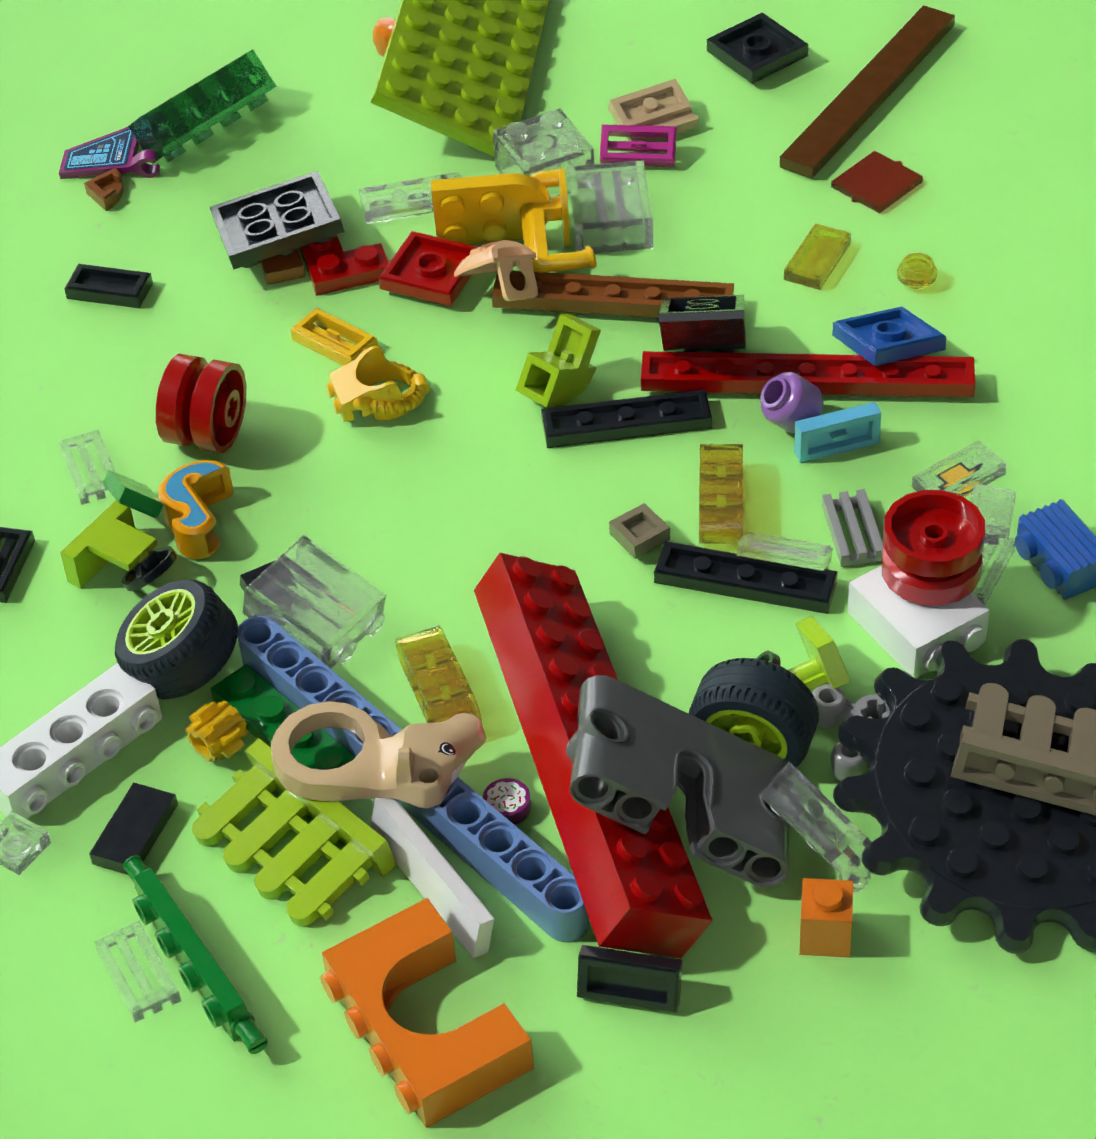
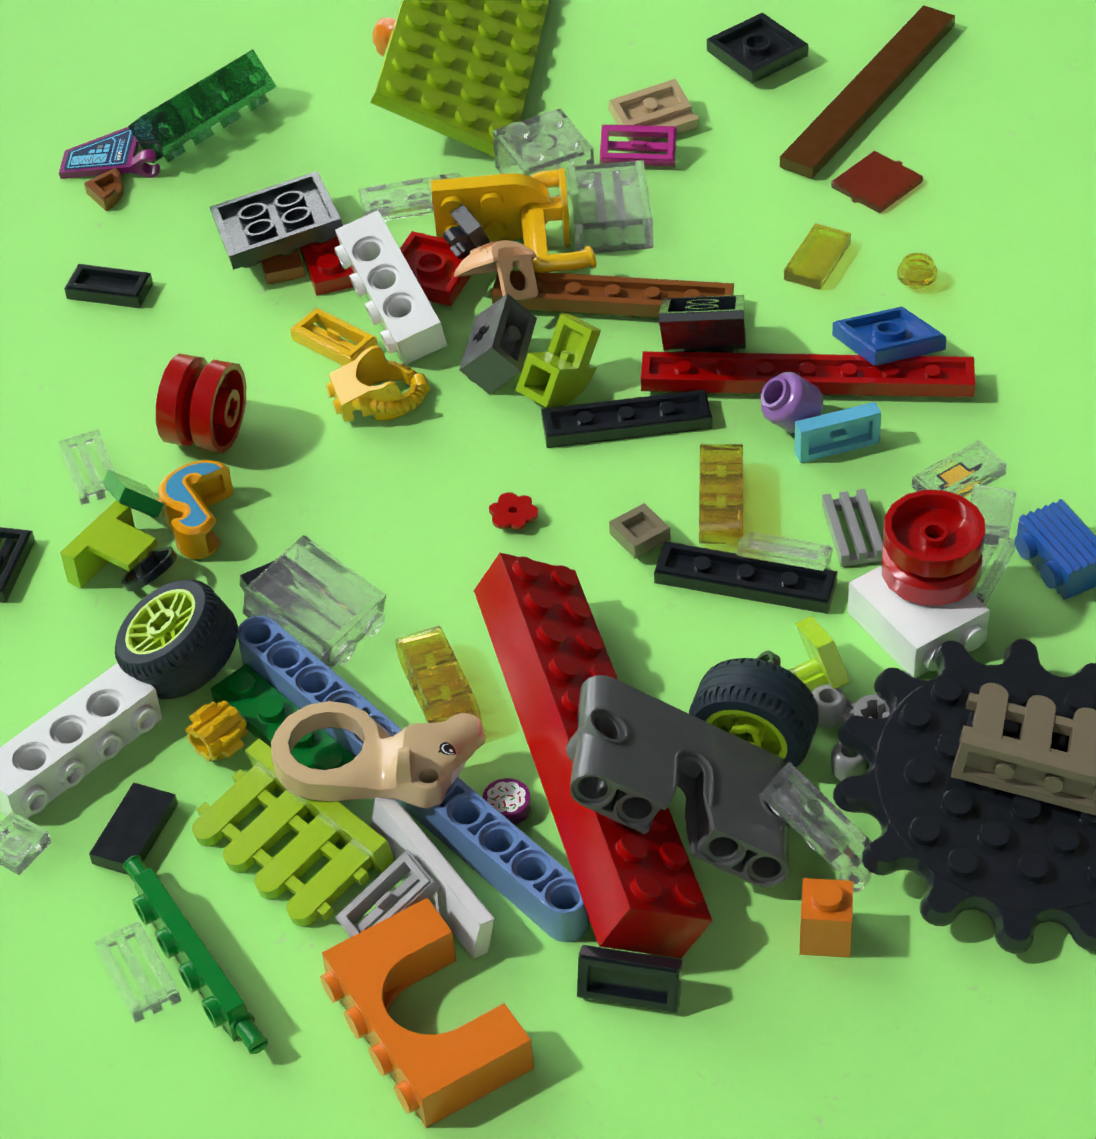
none -> white brick [334,210,448,365]
none -> light grey tile [335,849,441,937]
none -> black tile [442,204,490,259]
none -> dark grey brick [459,294,537,394]
none -> red plant [489,492,539,530]

